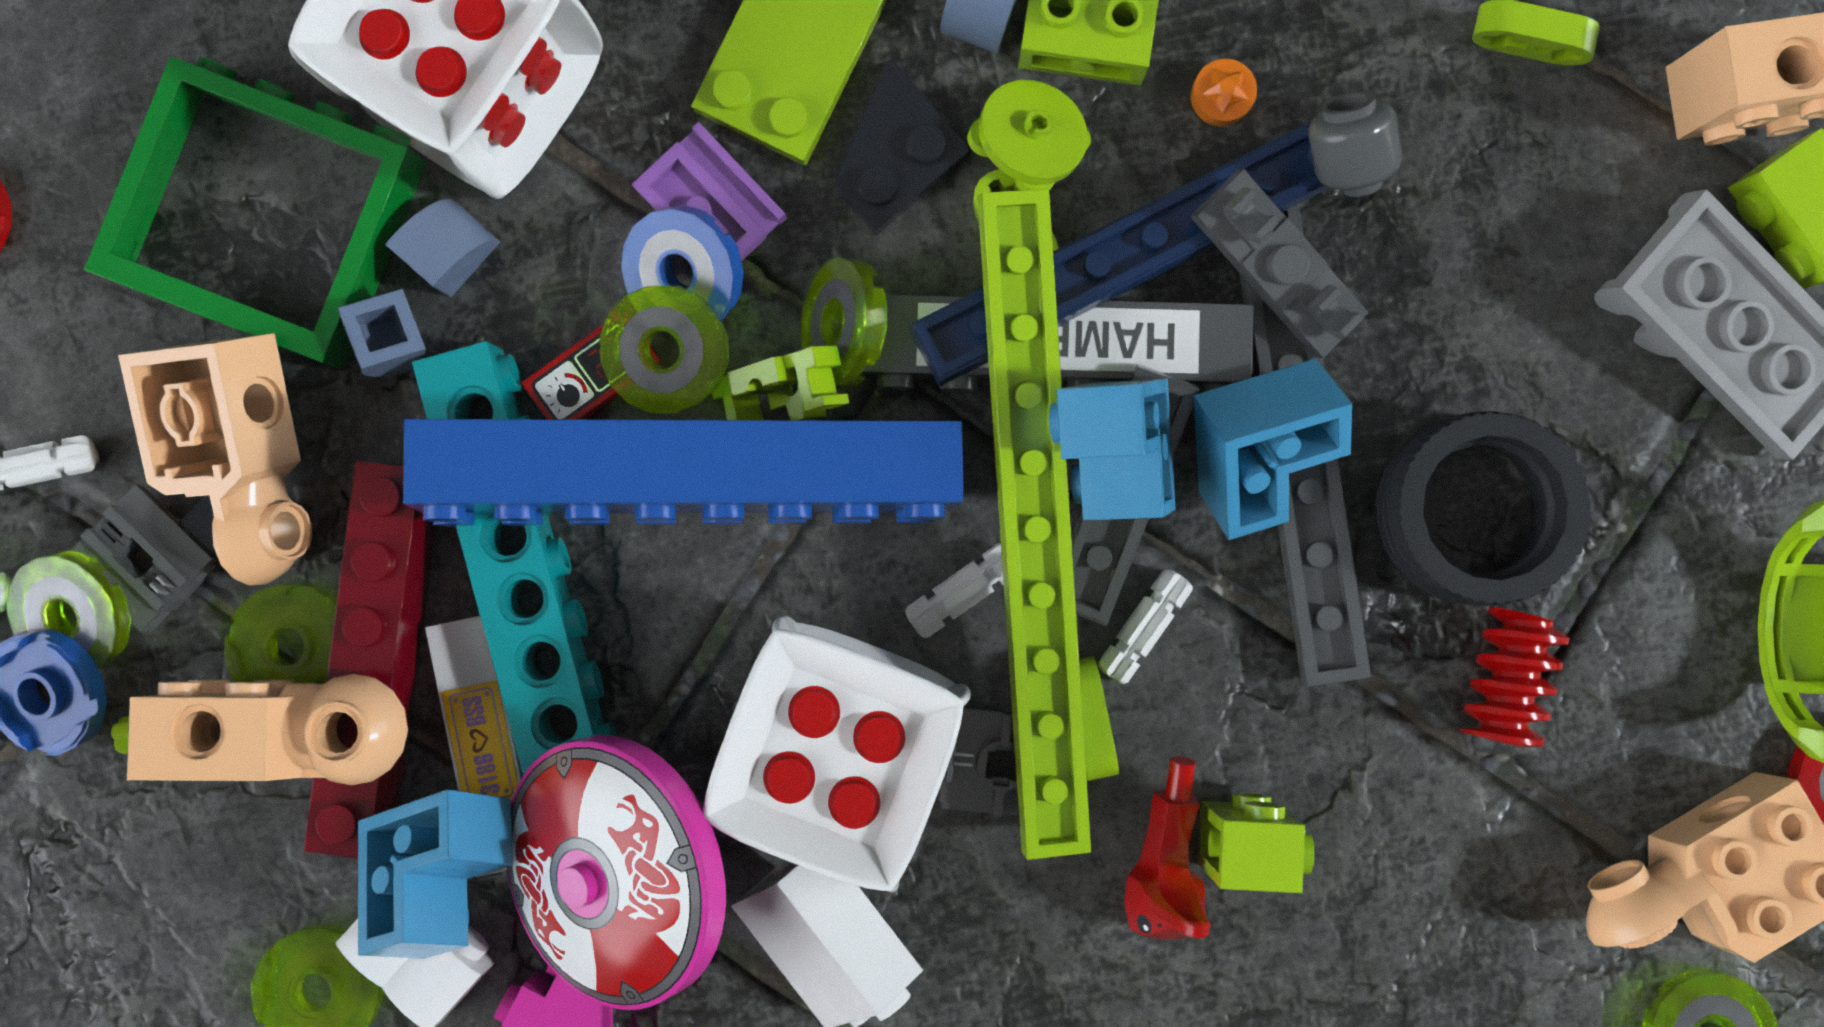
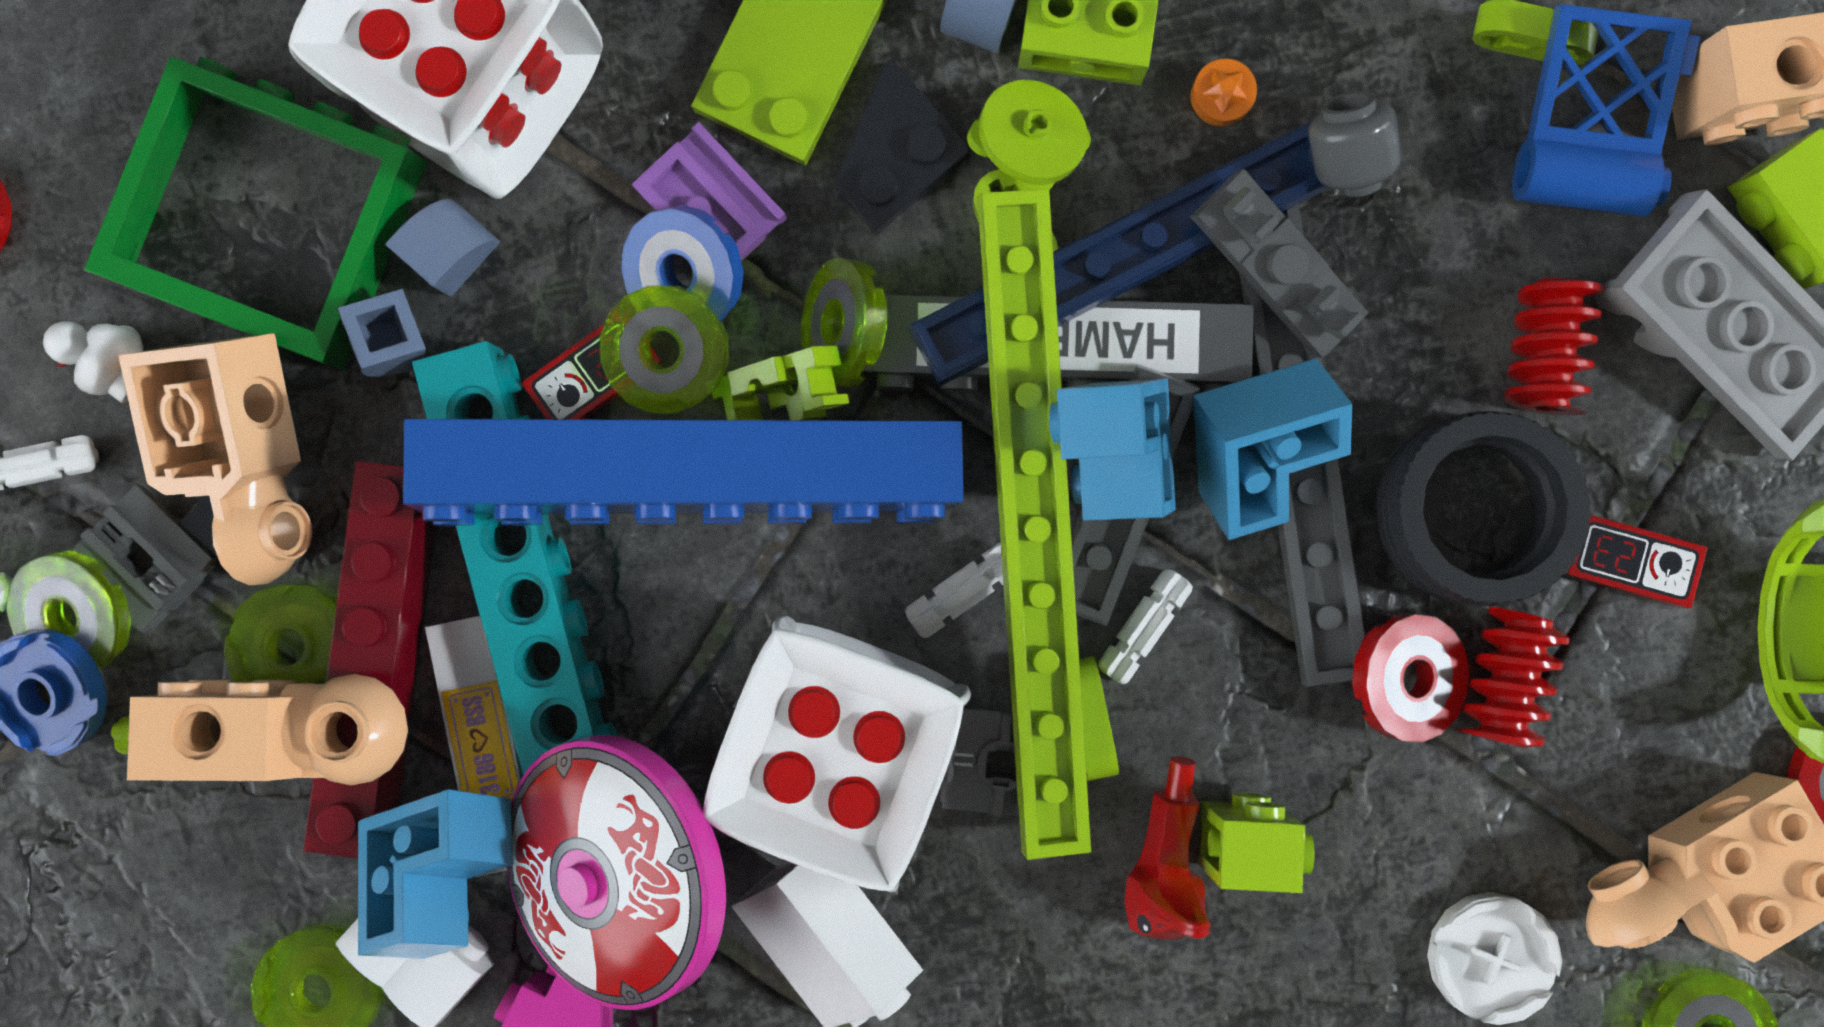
none -> white animal [43,321,144,404]
none -> tile [1352,613,1470,743]
none -> white tile [1427,892,1562,1025]
none -> red piece [1504,277,1605,415]
none -> blue piece [1512,4,1701,217]
none -> tile [1564,515,1708,609]

